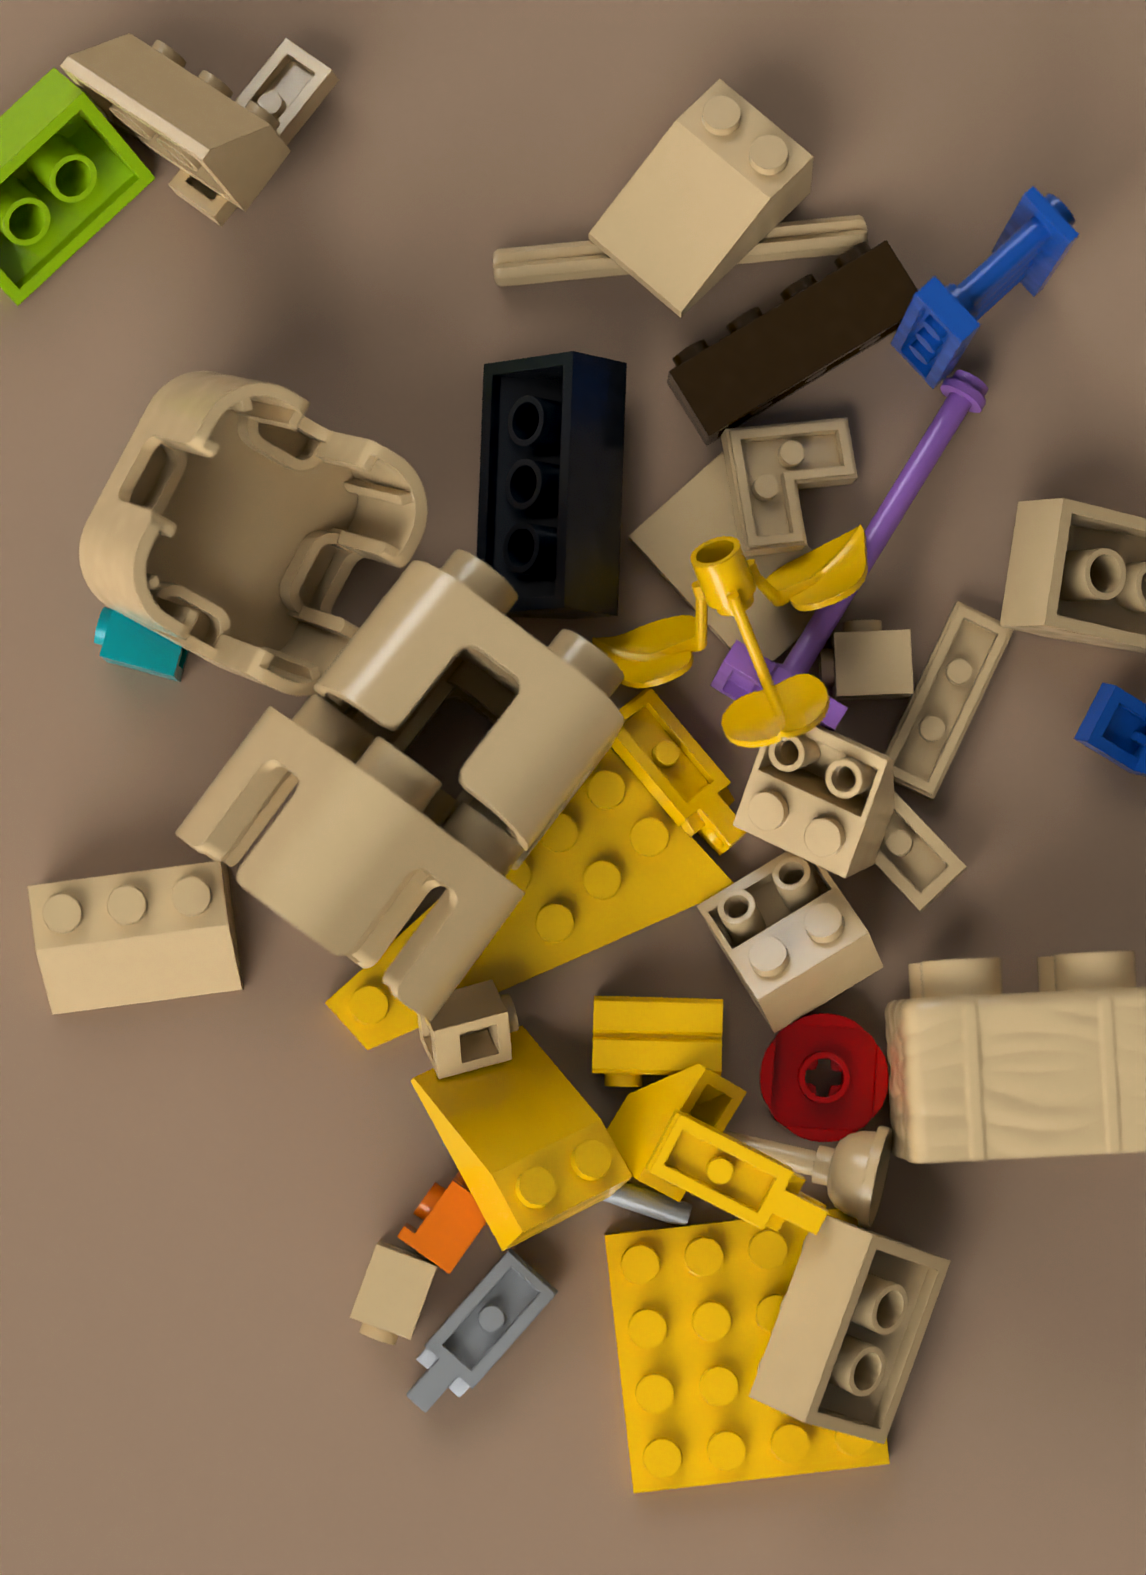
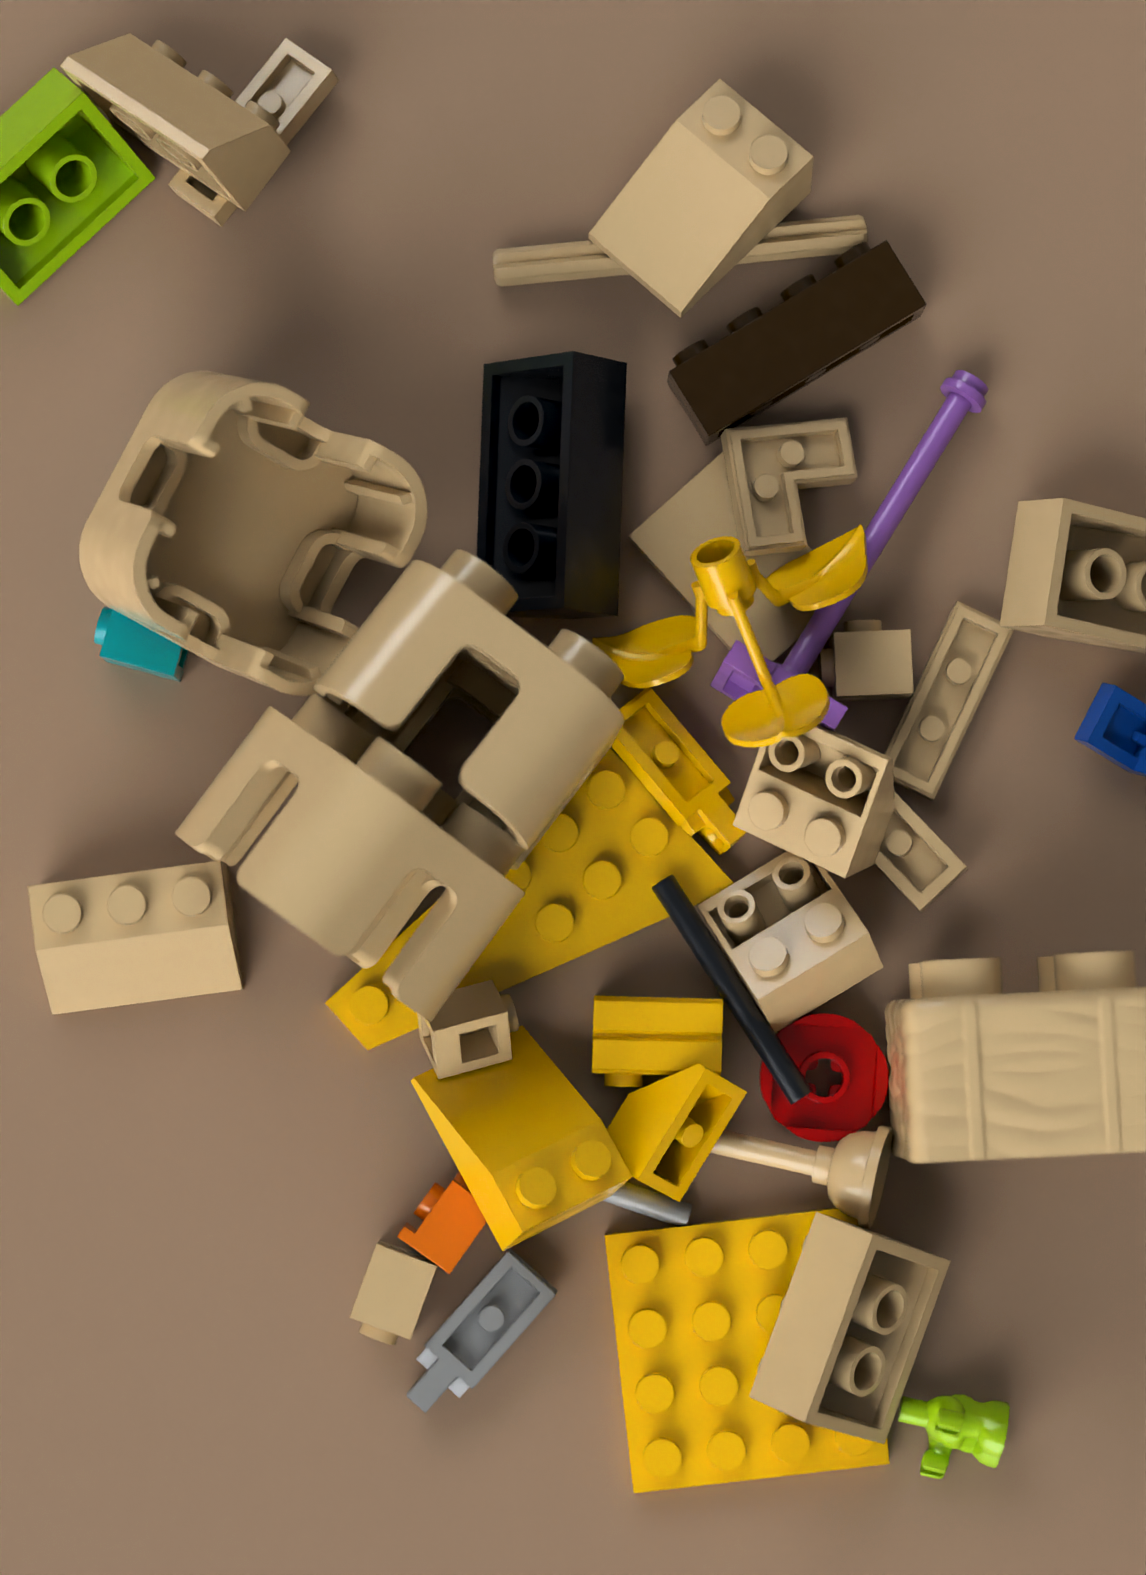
yellow hinge [646,1108,829,1235] -> none
blue fence [891,186,1079,390] -> none
none -> black bar [652,874,813,1105]
none -> lime piece [897,1394,1010,1479]

